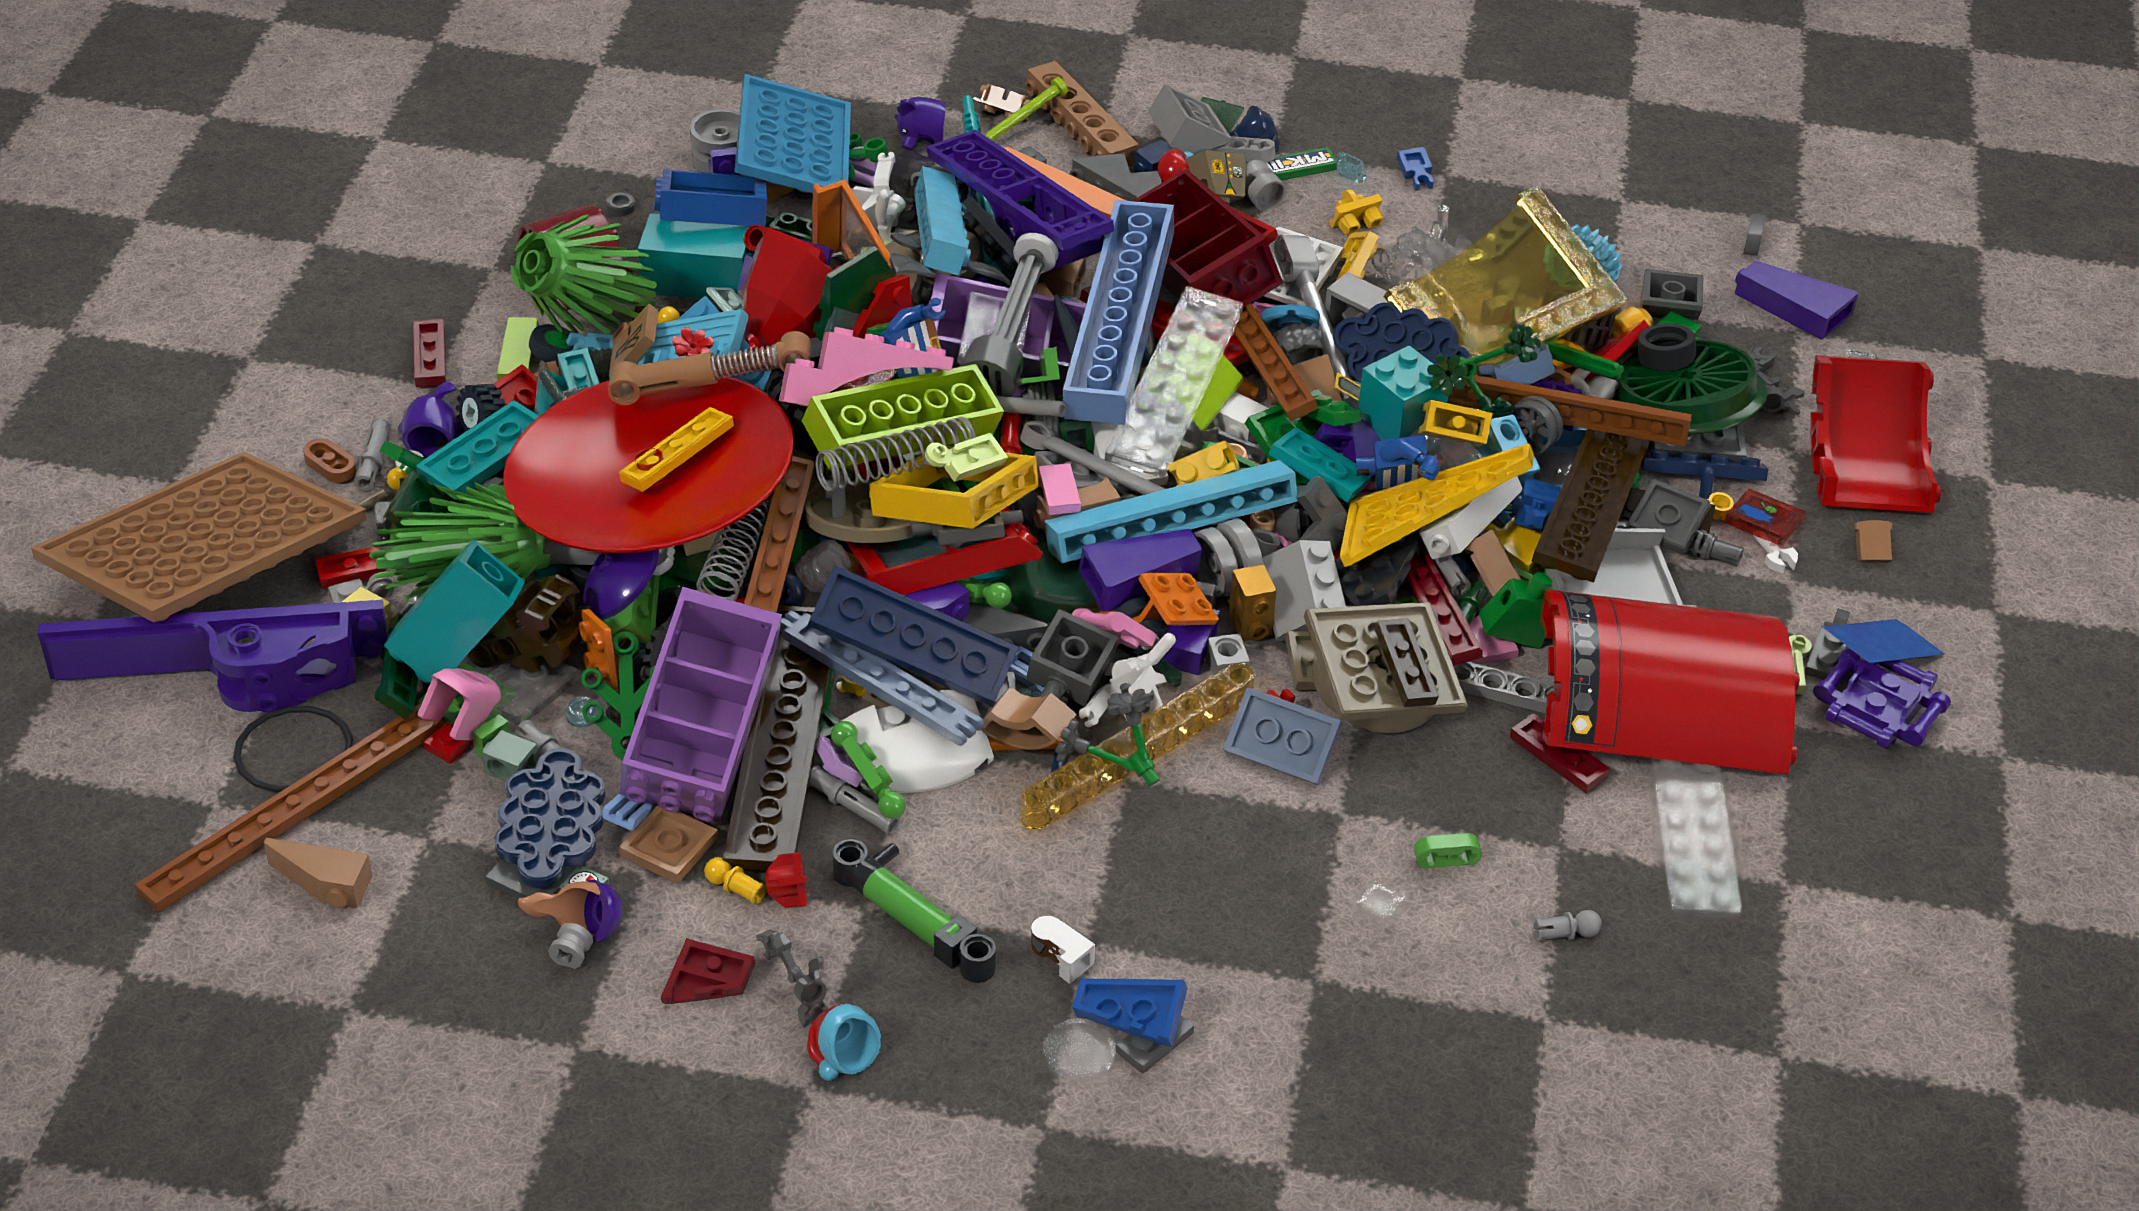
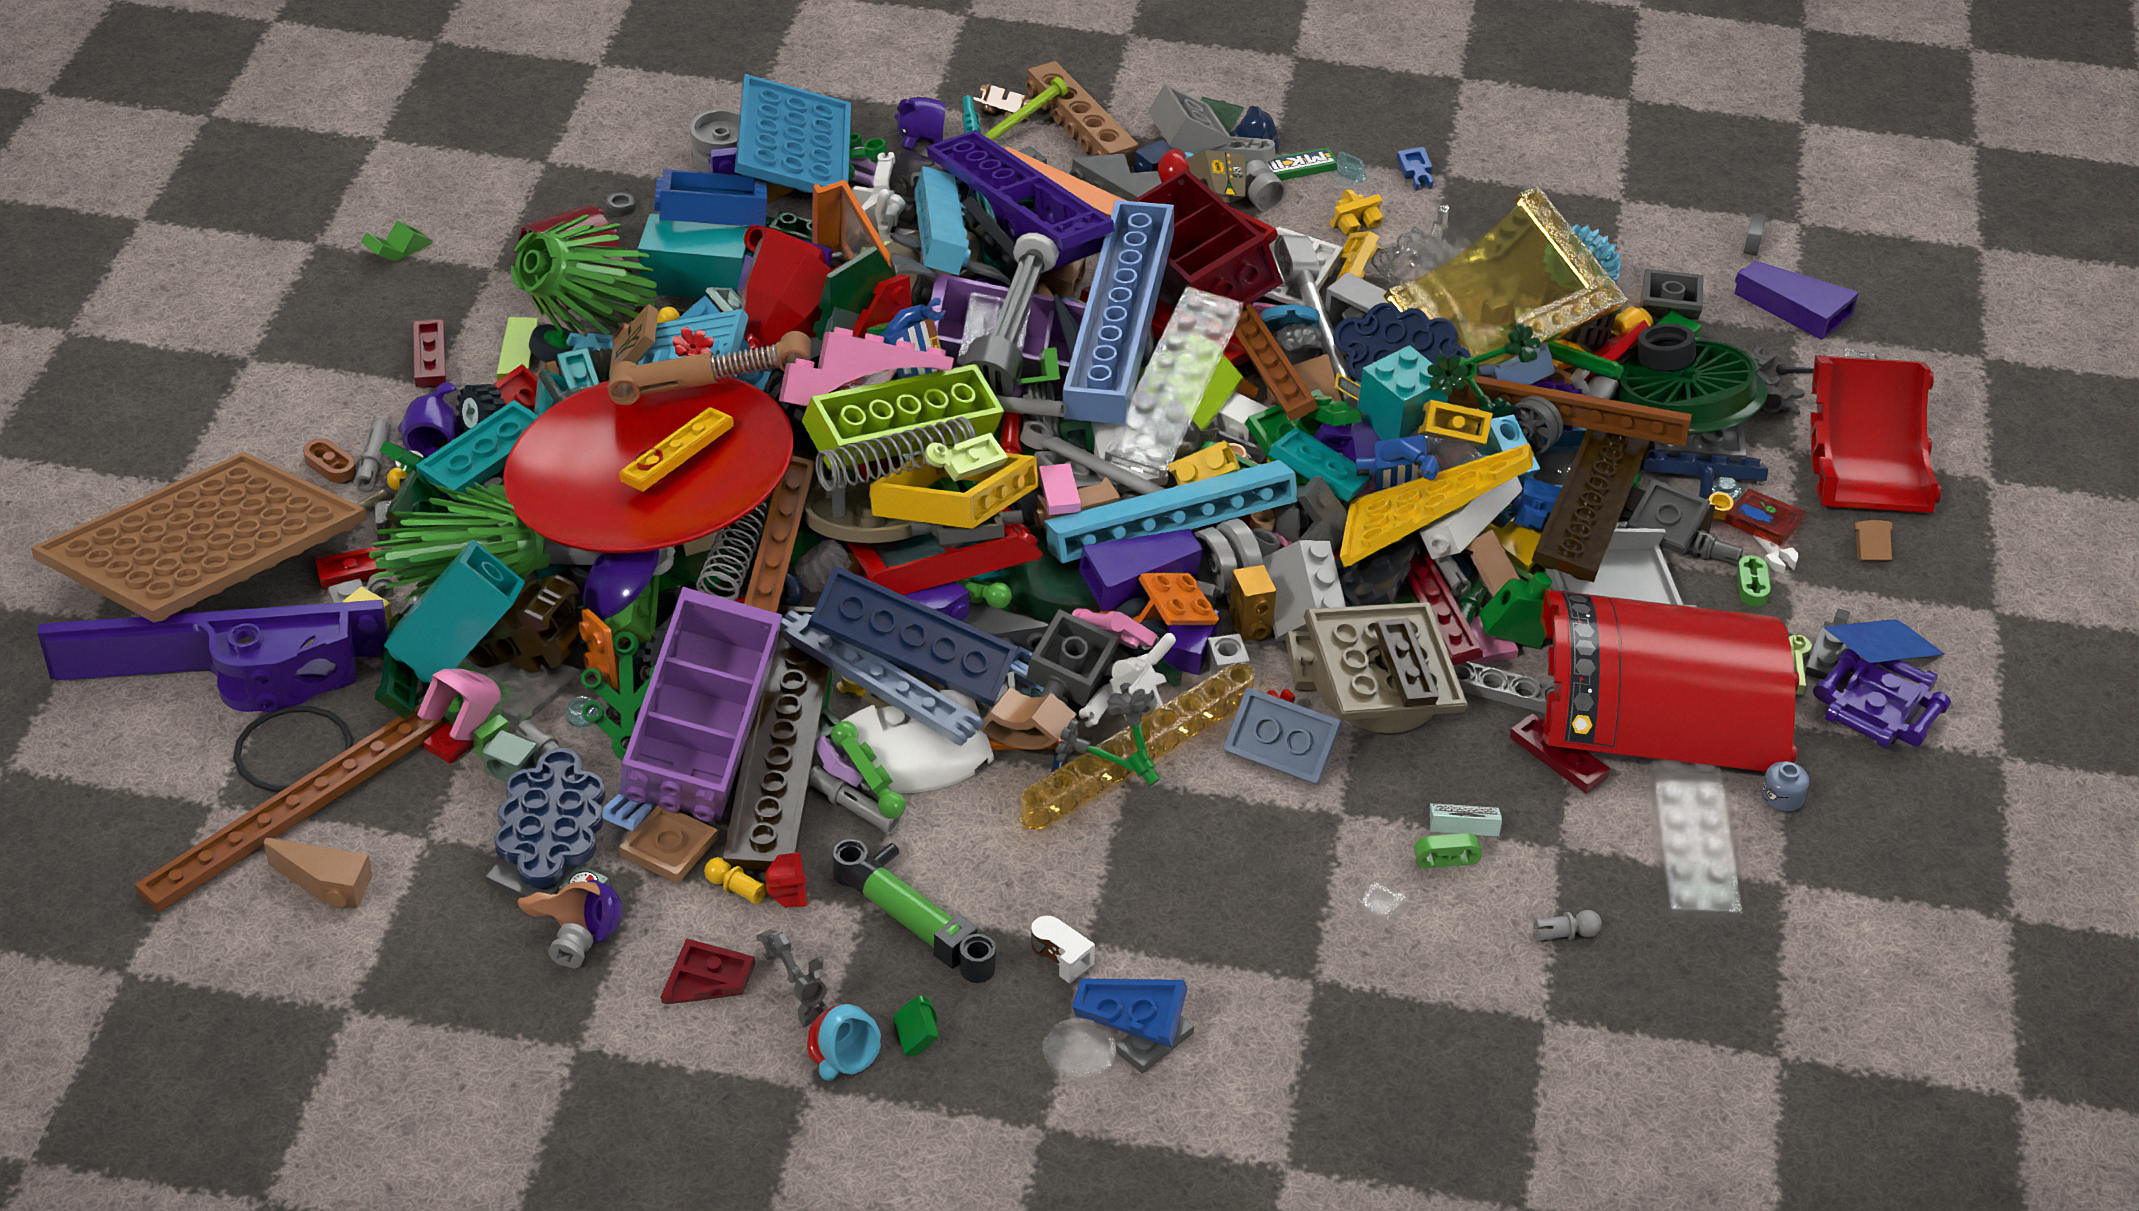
none -> bright green slope [361,220,433,262]
none -> green tile [892,996,939,1057]
none -> light aqua slope [1430,803,1502,836]
none -> clear light blue plate [1712,477,1741,501]
none -> bright green beam [1736,555,1771,607]
none -> sand blue head [1761,761,1810,812]
none -> black hinge [1776,364,1814,375]

